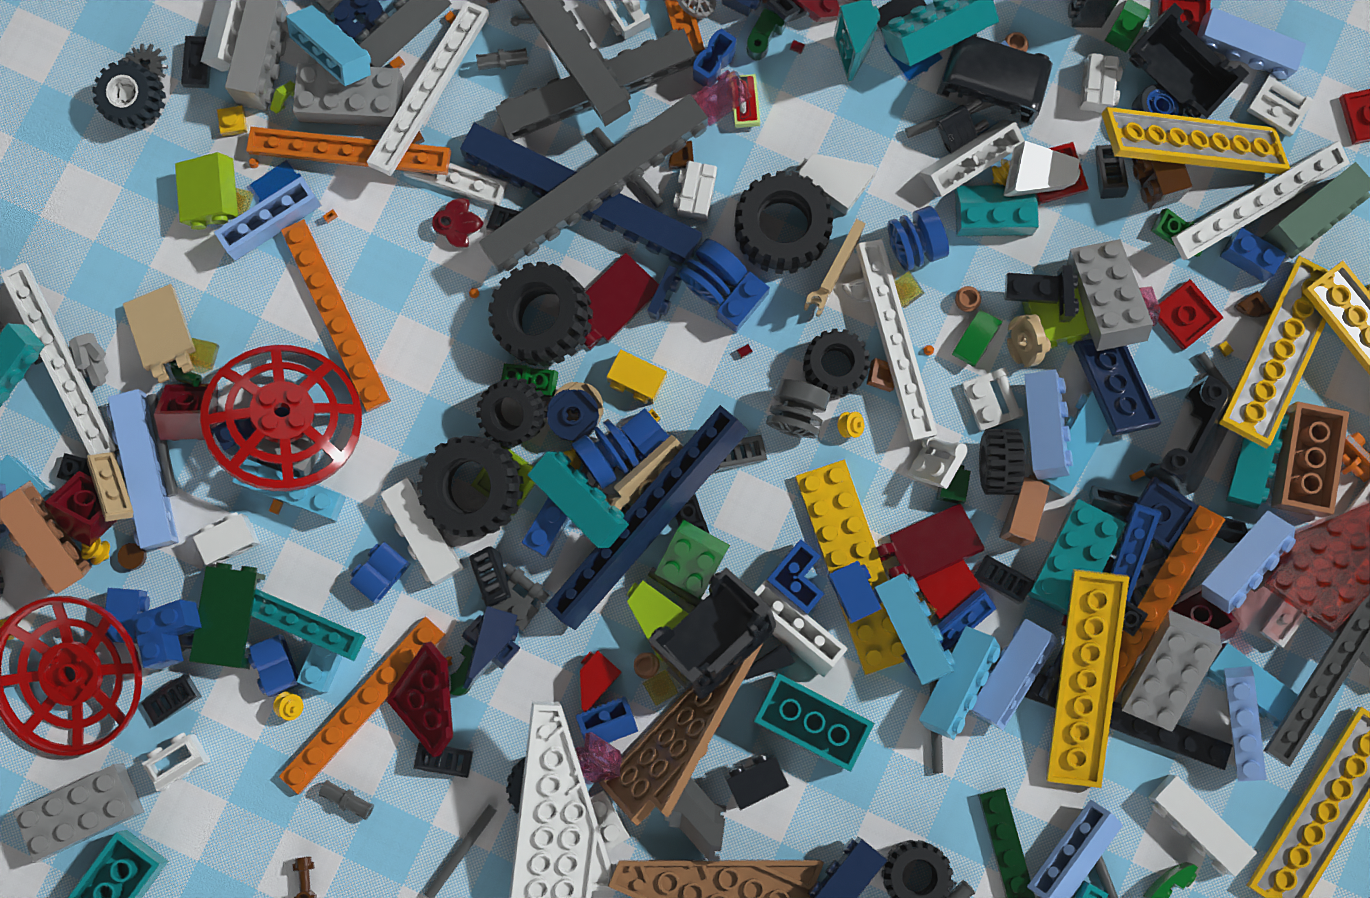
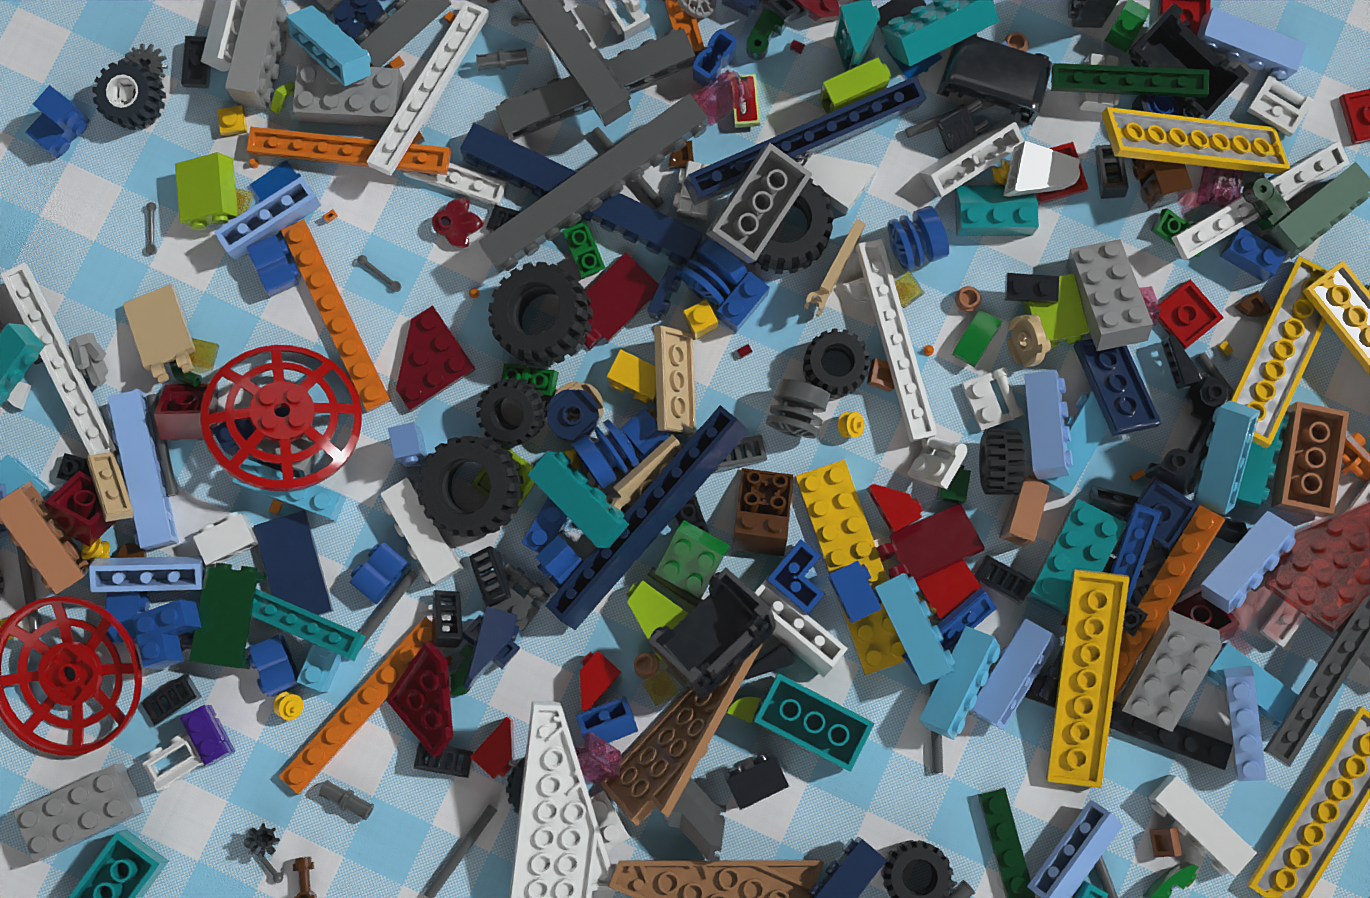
black plate [1057,265,1079,322] -> none
none -> white tile [7,382,31,410]
none -> dark grey bar [16,546,40,634]
none -> blue brick [25,85,90,158]
none -> light blue brick [89,556,205,592]
none -> dark grey hinge [146,202,157,255]
none -> dark purple brick [180,705,236,766]
none -> black gear [244,823,280,860]
none -> dark grey hinge [244,837,283,883]
none -> blue brick [246,235,300,297]
none -> dark blue tile [254,510,333,616]
none -> dark grey hinge [357,255,401,292]
none -> dark grey bar [360,569,419,650]
none -> medium blue brick [388,422,427,469]
none -> dark red plate [396,305,476,412]
none -> black slope [432,590,463,648]
none -> red slope [470,716,515,779]
none -> blue brick [535,535,583,589]
none -> green slope [562,221,606,278]
none -> tan tile [654,325,696,436]
none -> dark blue brick [683,76,927,206]
none -> yellow brick [683,299,718,340]
none -> light grey brick [705,143,813,263]
none -> lime tile [726,696,761,723]
none -> reddish brown slope [732,468,793,556]
none -> lime brick [819,57,891,114]
none -> red slope [866,484,923,534]
none -> dark green plate [1051,63,1209,98]
none -> dark orange plate [1149,828,1182,857]
none -> black slope [1161,335,1203,390]
none -> medium azure brick [1194,400,1260,515]
none -> clear pink bracket [1197,166,1244,208]
none -> dark green leg [1242,178,1292,230]

